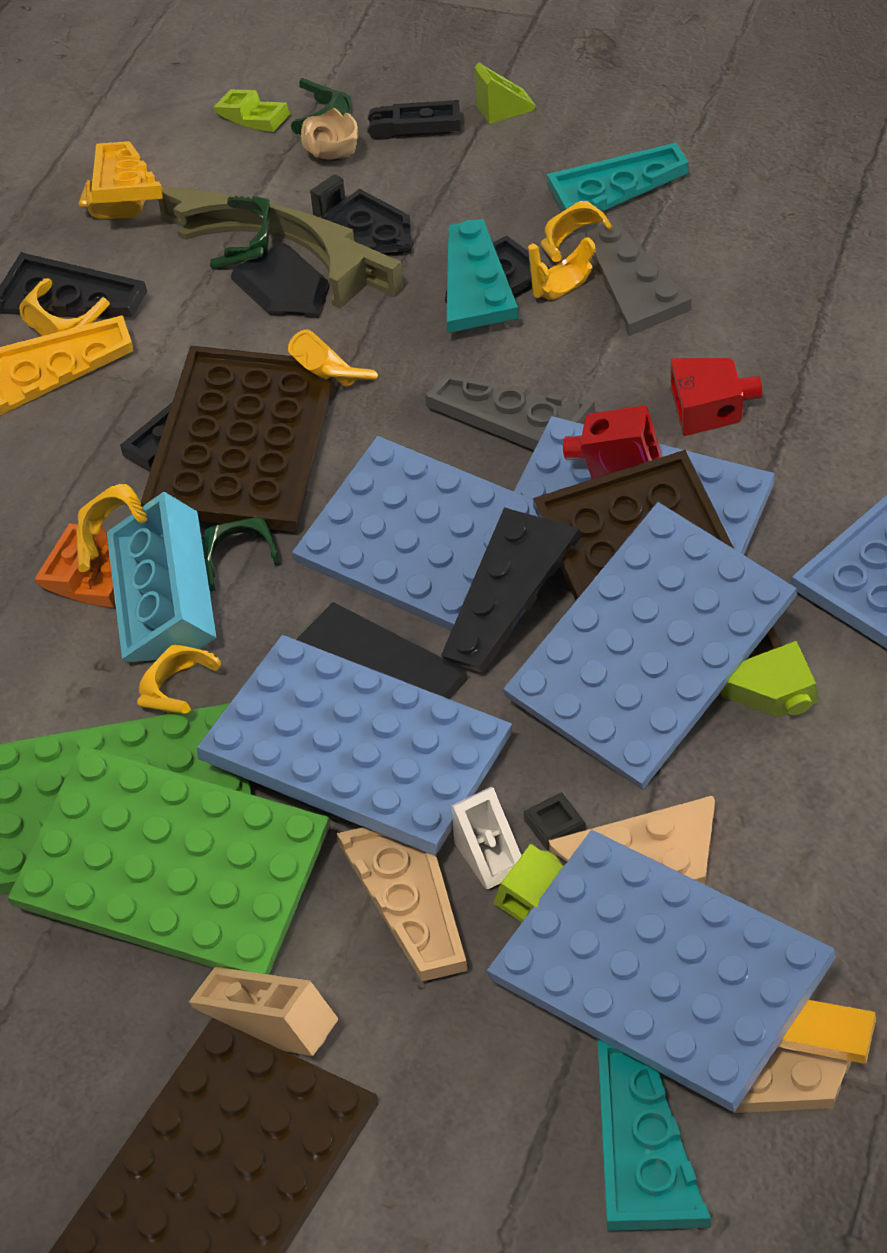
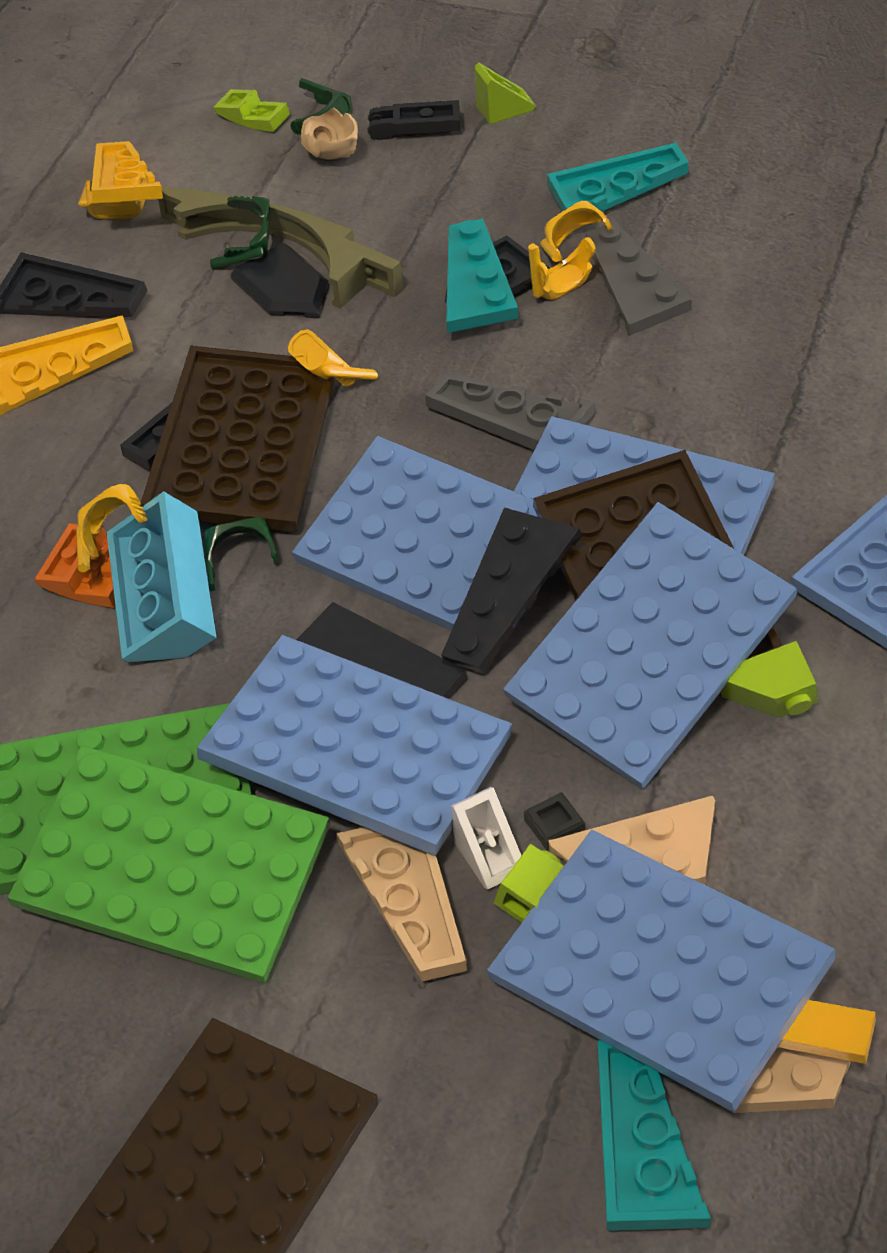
yellow helmet [19,278,110,336] -> none
yellow helmet [137,644,222,714] -> none
tan slope [189,967,339,1056] -> none
pearl dark grey tile [310,174,346,217] -> none
black tile [320,189,412,254] -> none
red torso [563,405,662,479] -> none
red torso [670,358,762,436] -> none

